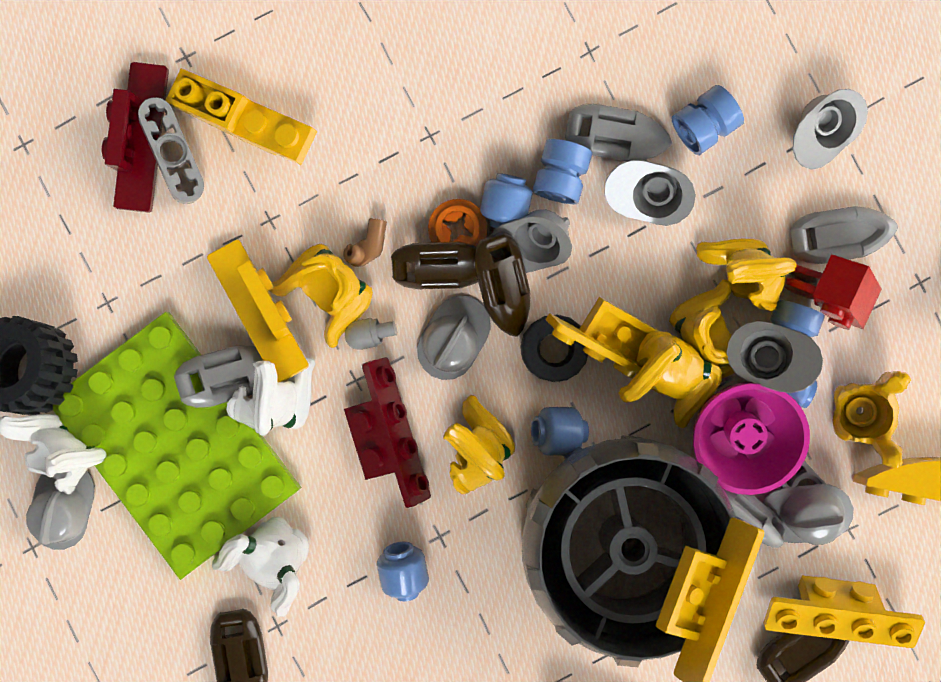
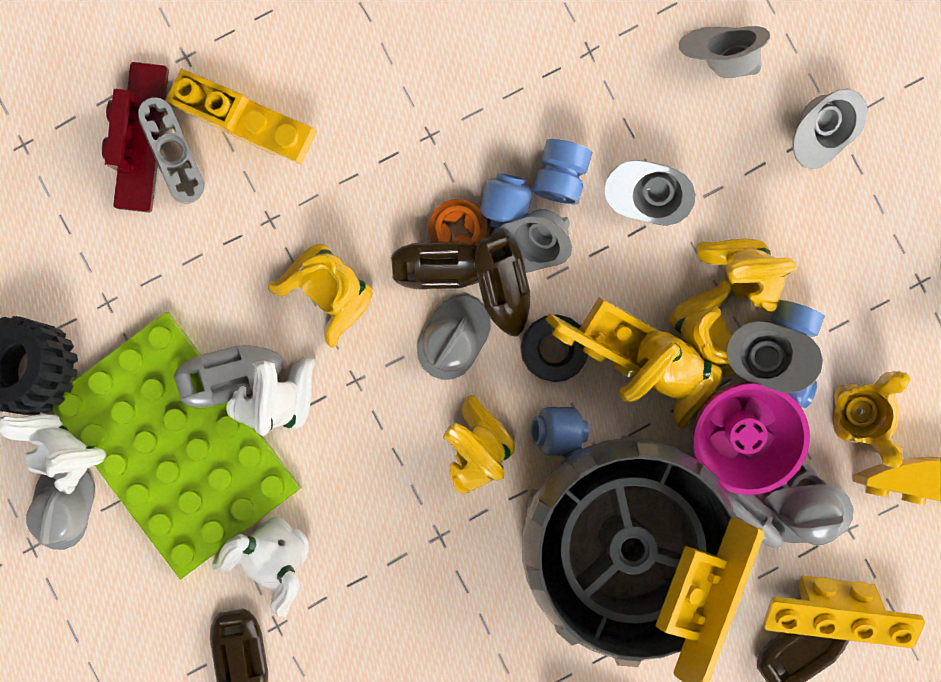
yellow bracket [207,240,309,382] -> none
medium nougat arm [343,218,387,267] -> none
dark red bracket [344,357,431,508] -> none
light grey cylinder [345,318,397,350] -> none
medium blue head [377,542,429,602] -> none
light grey piece [565,104,672,162] -> none
medium blue wheel [672,85,744,156] -> none
red brick [784,254,882,330] -> none
light grey piece [790,206,898,264] -> none
none -> light grey piece [679,26,770,78]

